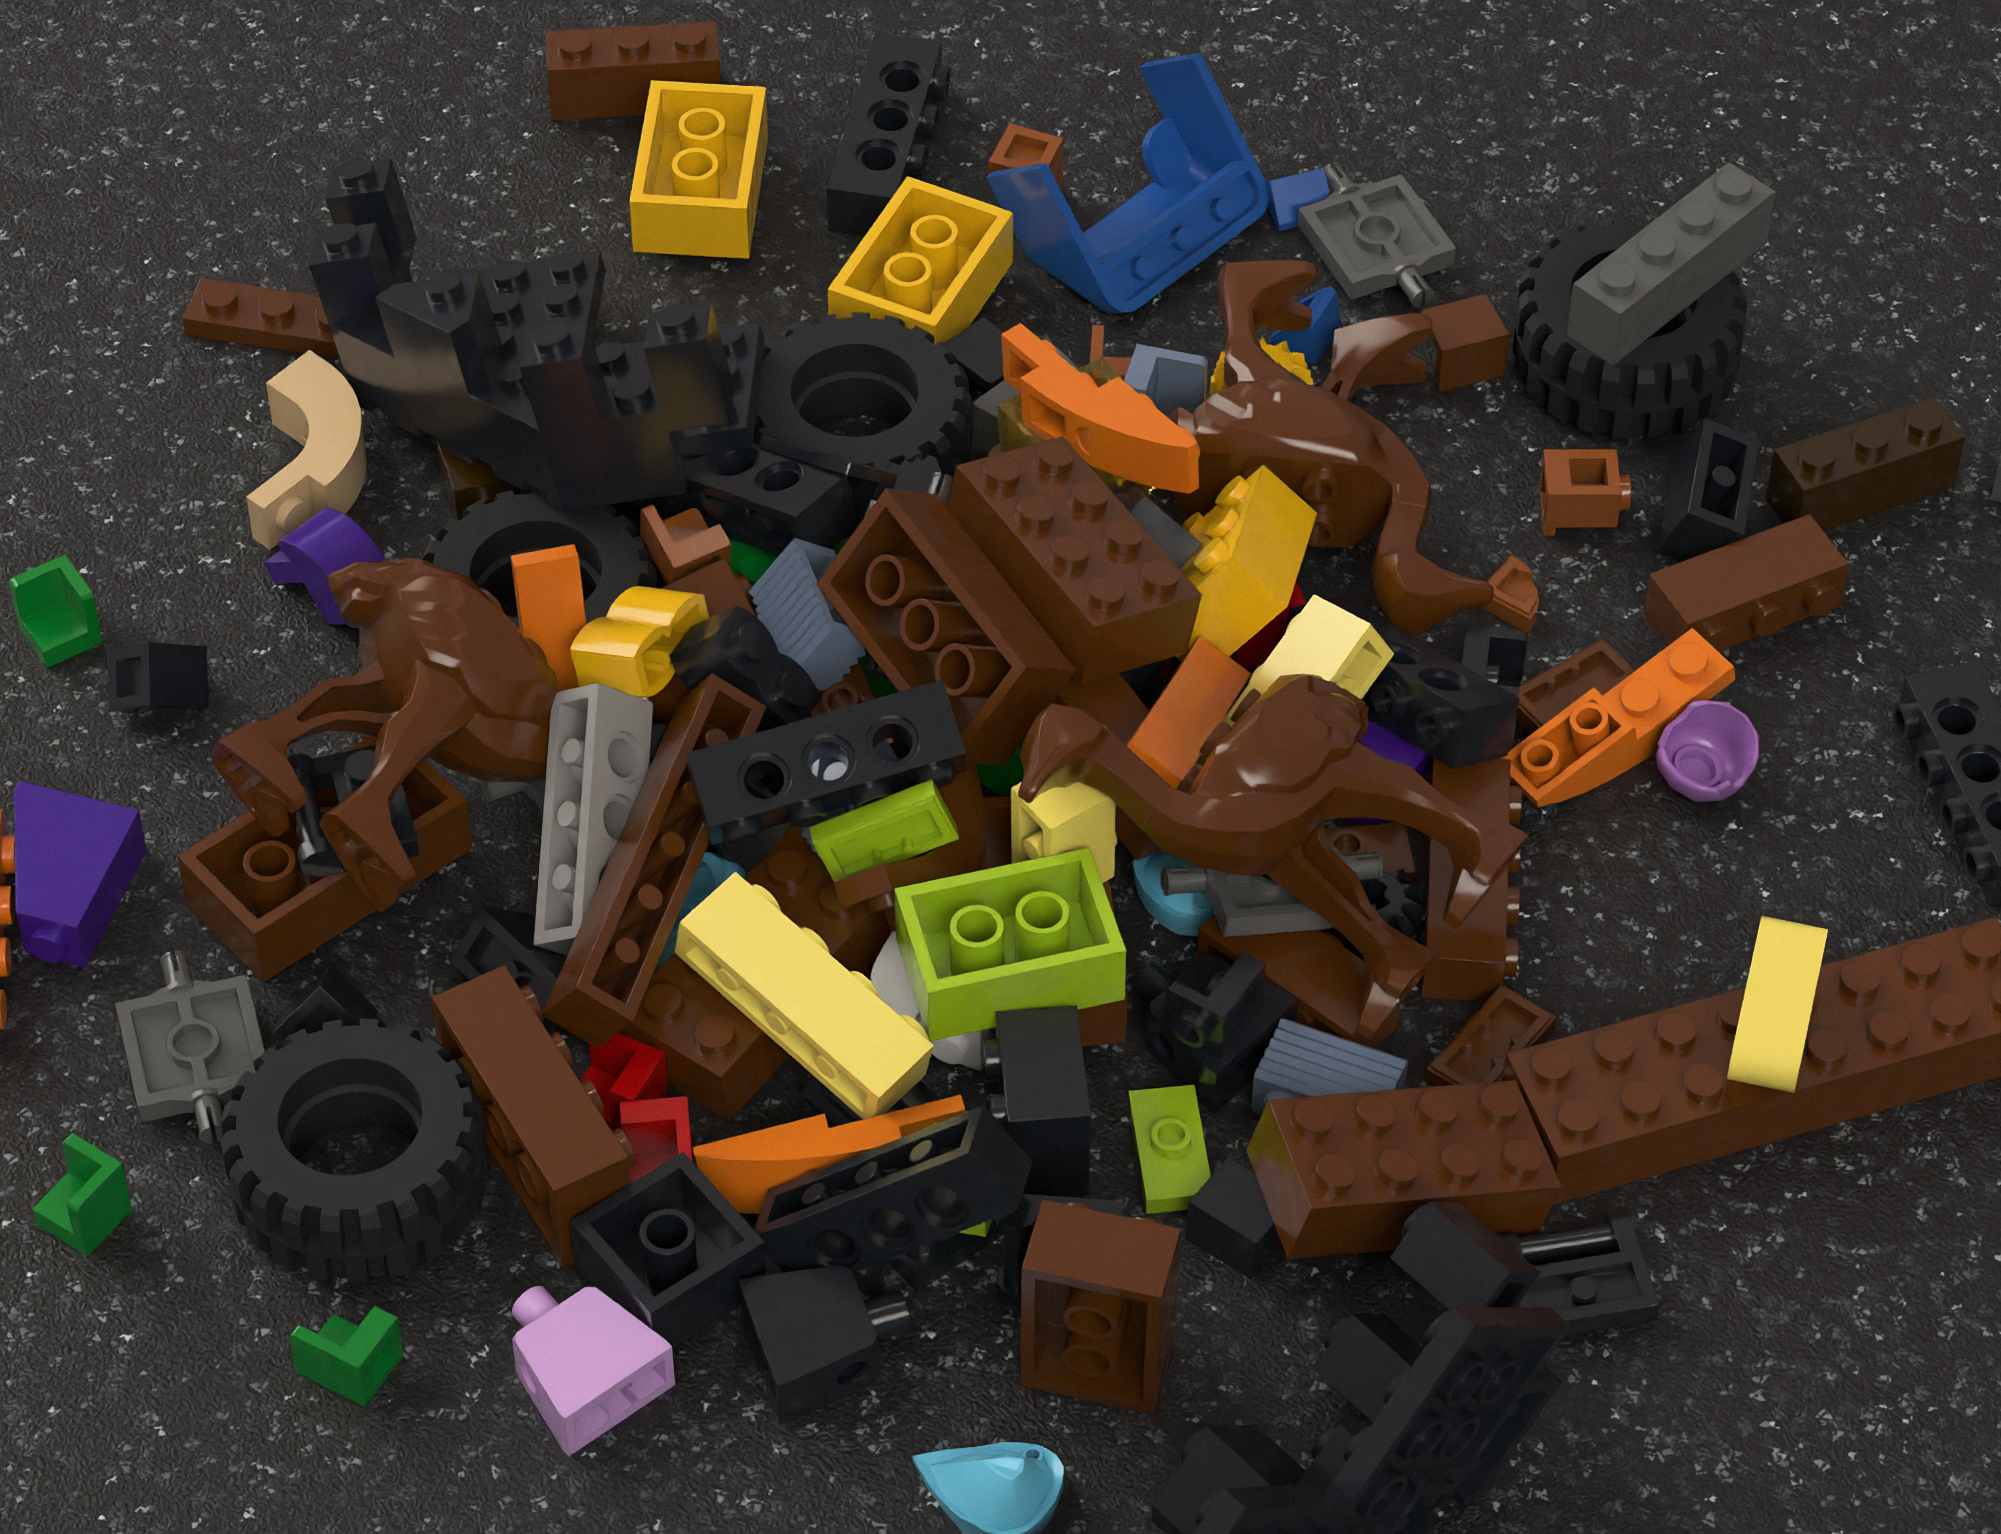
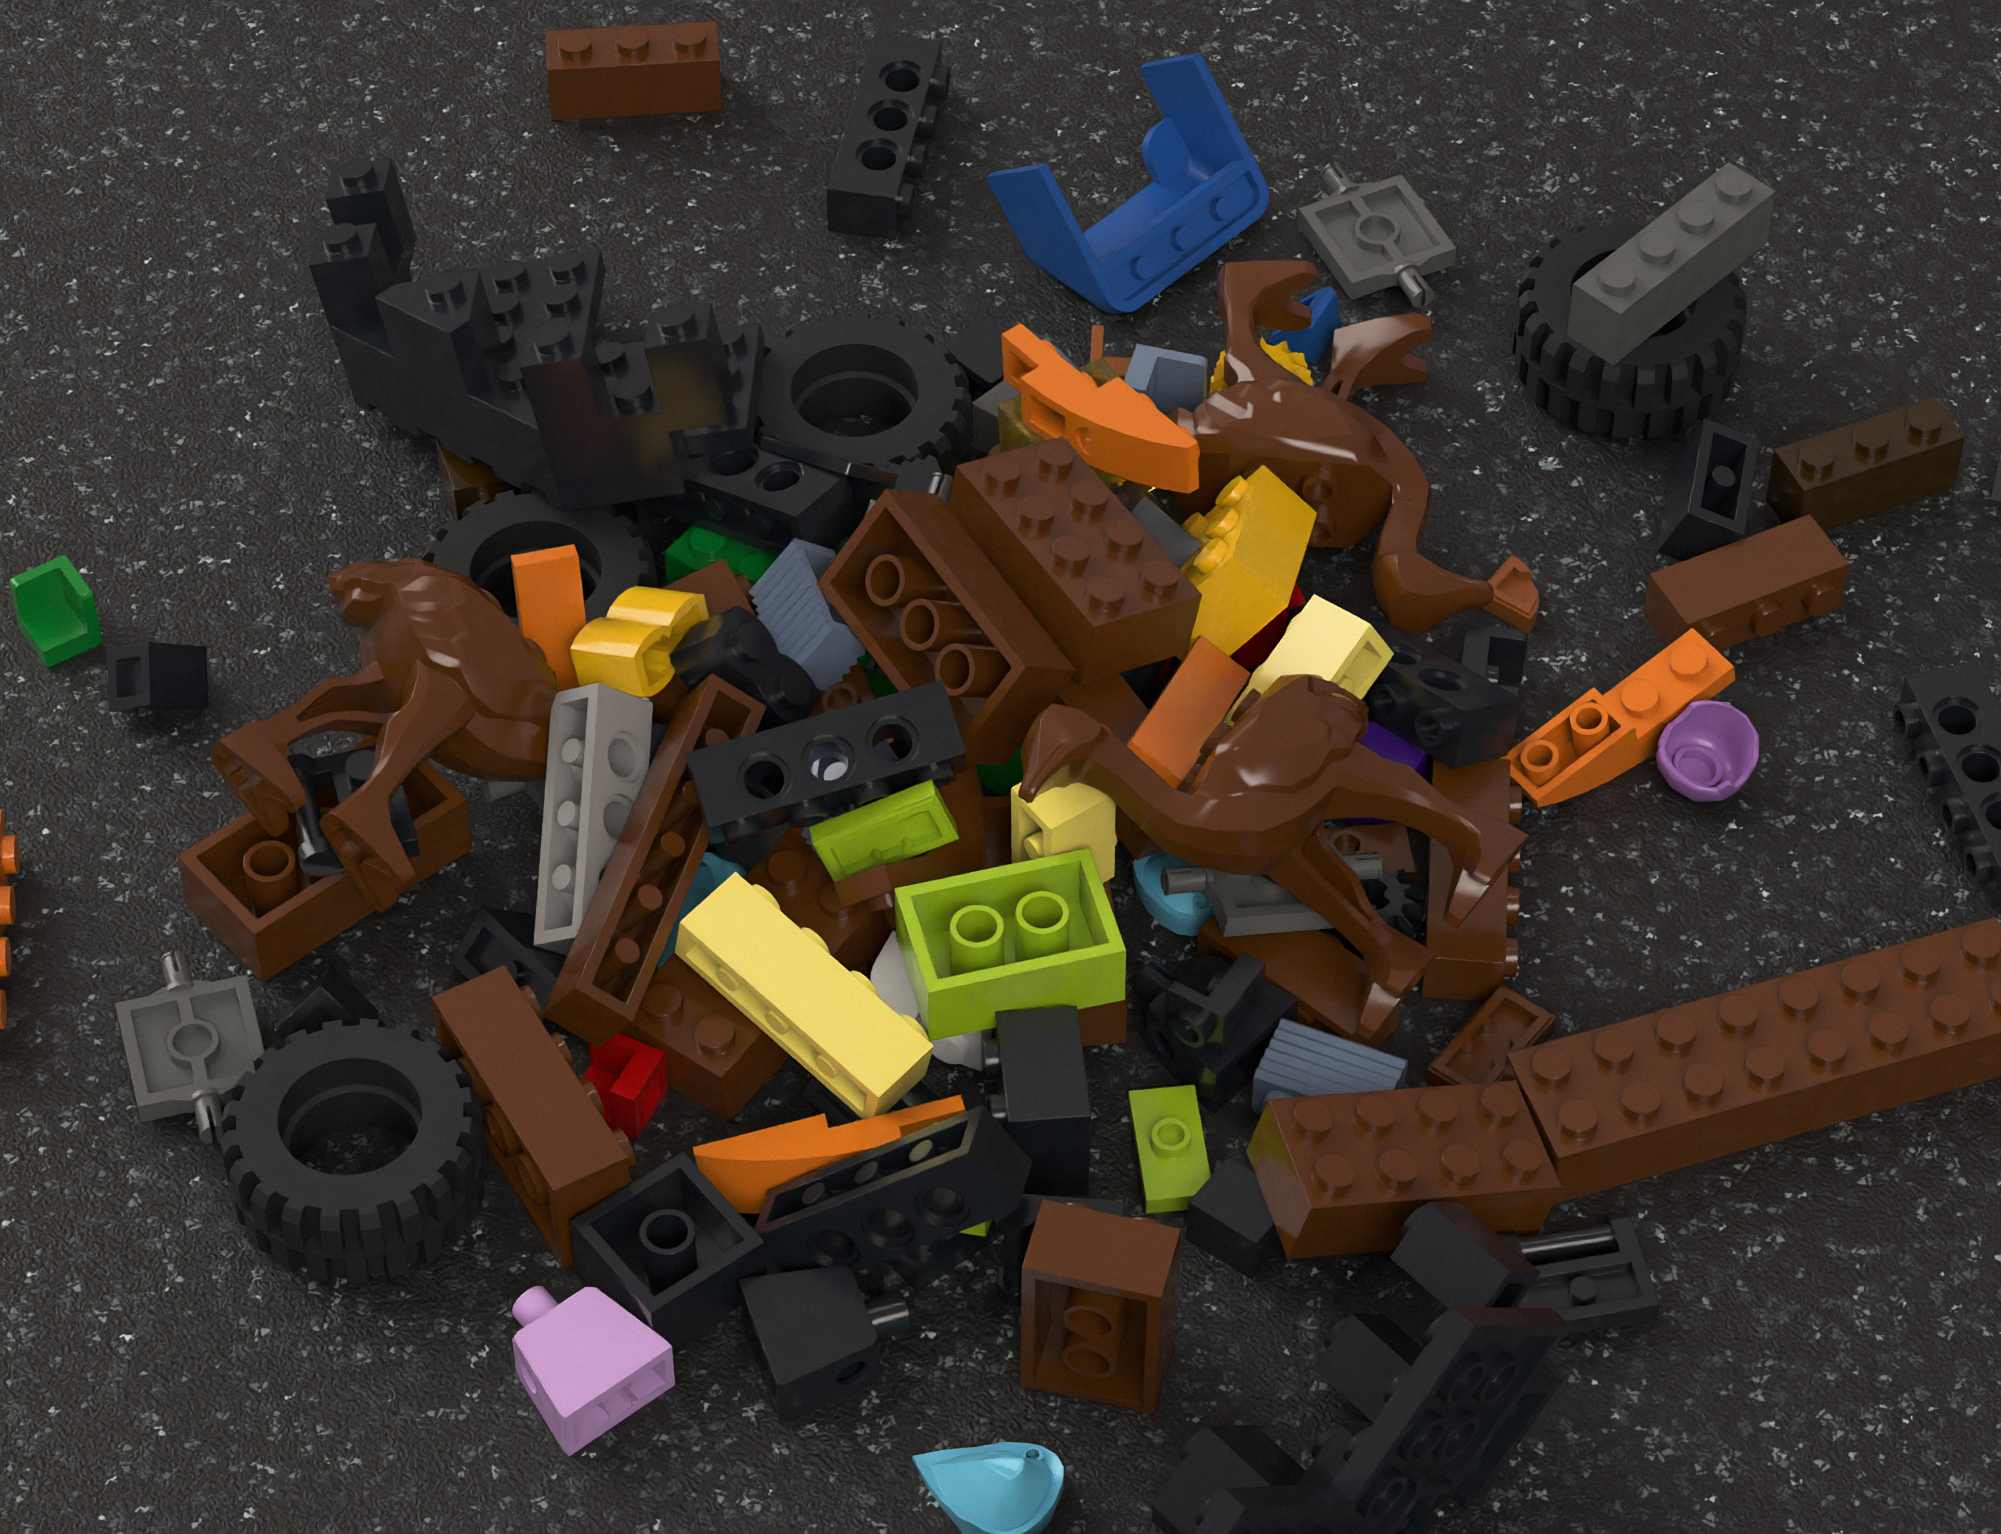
dark purple slope [14,781,147,968] -> none
green panel [32,1133,132,1257] -> none
reddish brown plate [183,277,341,360] -> none
tan arch [246,350,367,550] -> none
dark purple brick [263,508,386,625] -> none
green panel [289,1306,404,1407] -> none
red panel [620,1096,693,1182] -> none
yellow brick [629,80,768,259] -> none
dark orange panel [640,504,731,585] -> none
yellow brick [828,176,1013,345] -> none
dark orange panel [988,123,1064,190] -> none
blue slope [1266,168,1330,231] -> none
reddish brown panel [1422,294,1509,391] -> none
reddish brown plate [1516,639,1635,735] -> none
dark orange brick [1538,449,1631,536] -> none
light yellow beam [1727,916,1828,1093] -> none

